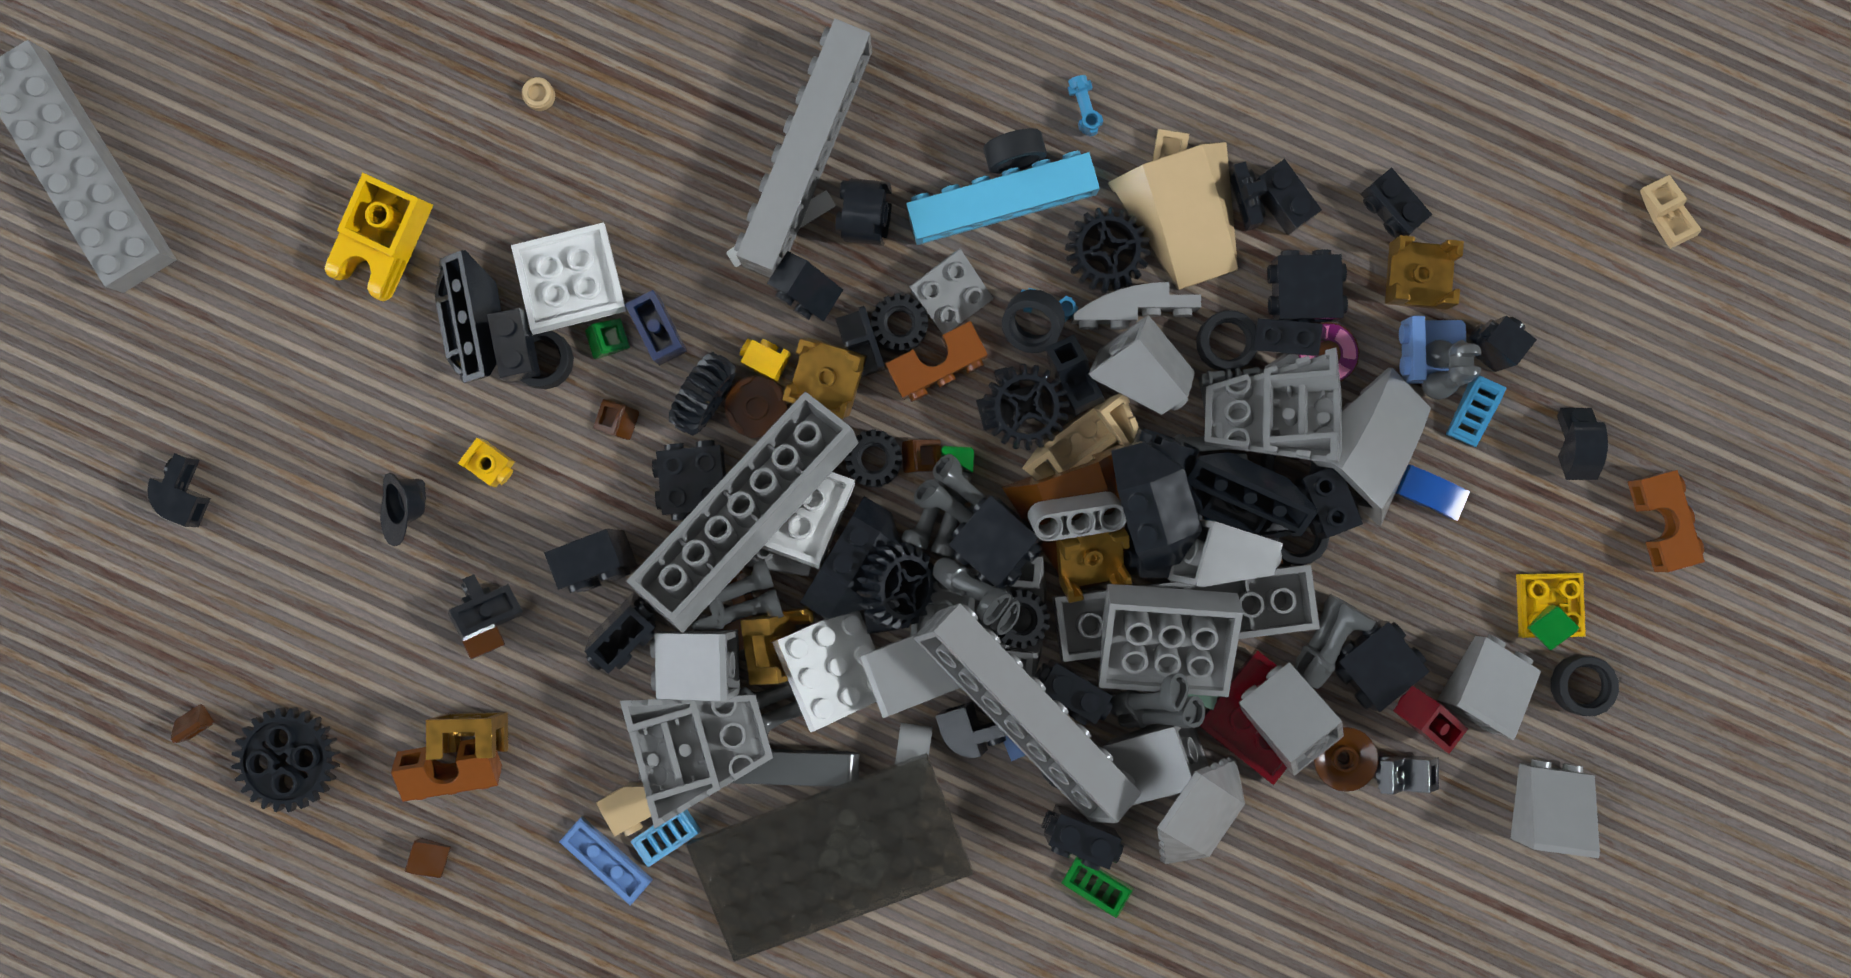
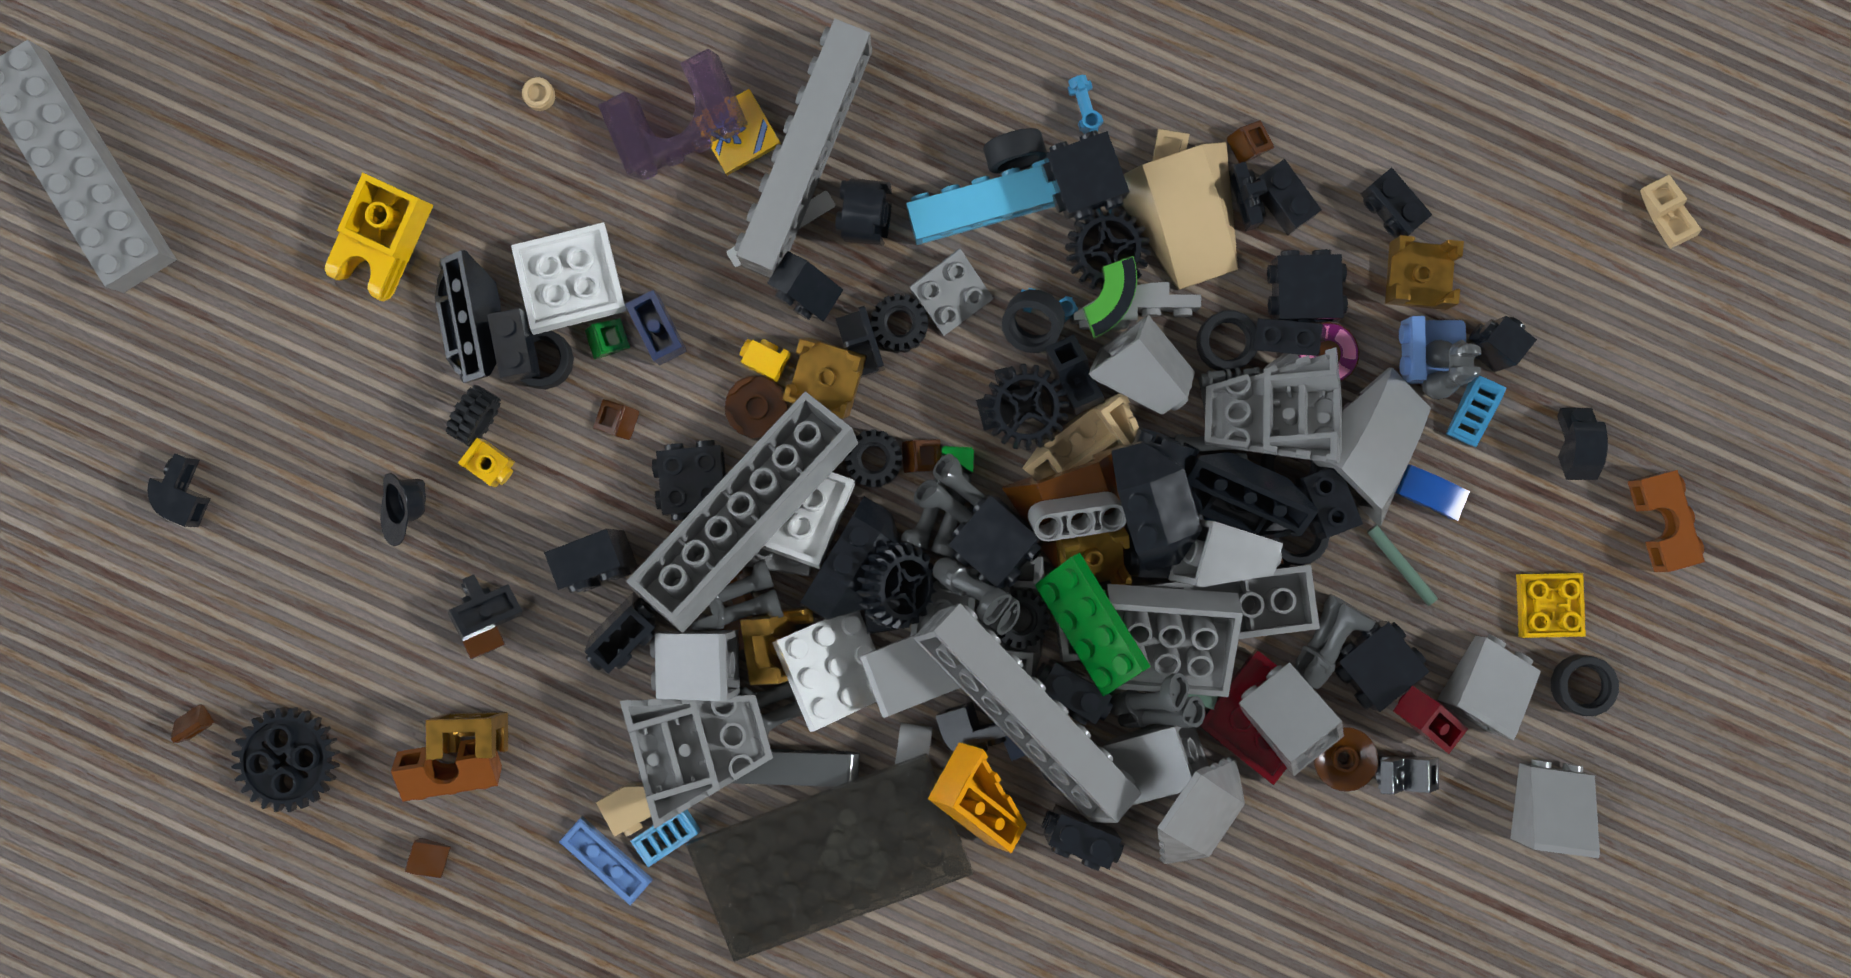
black gear [669,352,736,436] -> none
dark orange arch [885,321,988,402] -> none
green slope [1061,856,1134,918] -> none
green slope [1527,605,1580,650] -> none
none -> black tyre [446,385,501,447]
none -> clear purple arch [598,49,748,180]
none -> yellow tile [695,89,781,176]
none -> light orange wedge [928,742,1027,853]
none -> green plate [1035,553,1151,697]
none -> black brick [1041,130,1130,221]
none -> tile [1083,256,1137,339]
none -> reddish brown slope [1227,120,1275,163]
none -> sand green bar [1367,525,1438,606]

